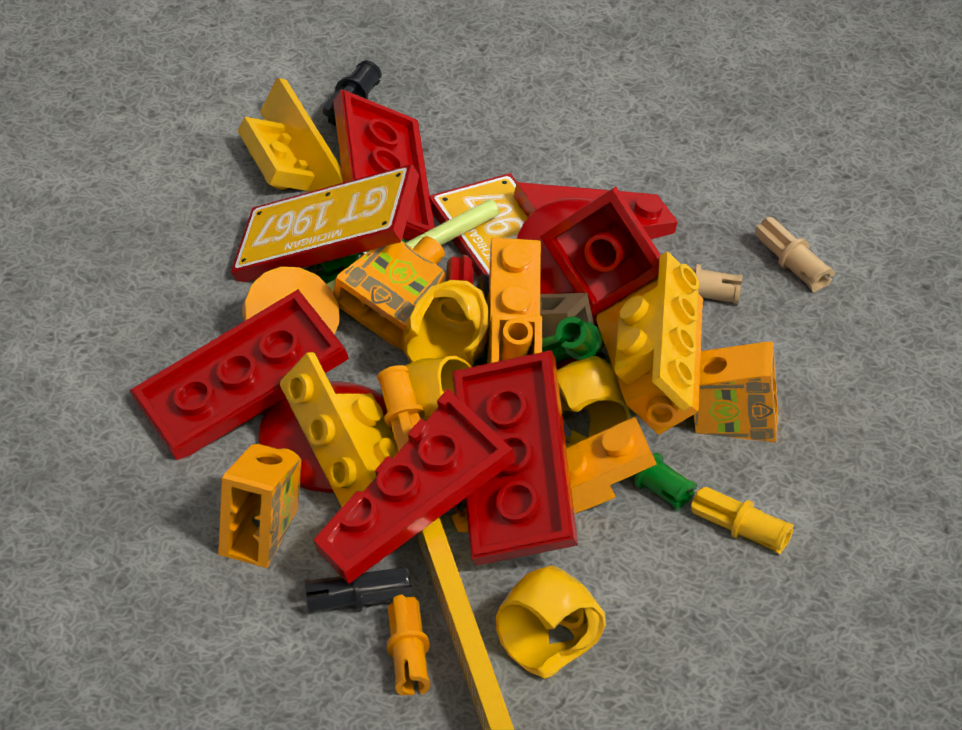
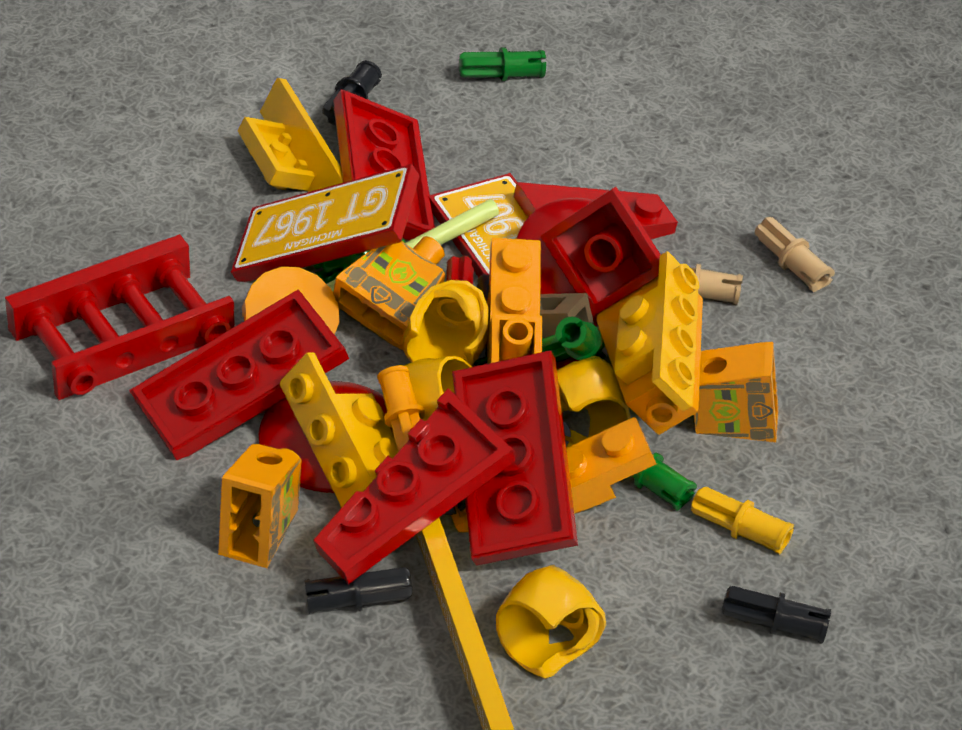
light orange axle [386,594,431,696] -> none
none -> red fence [5,234,235,400]
none -> green axle [458,47,546,82]
none -> black axle [722,586,831,643]

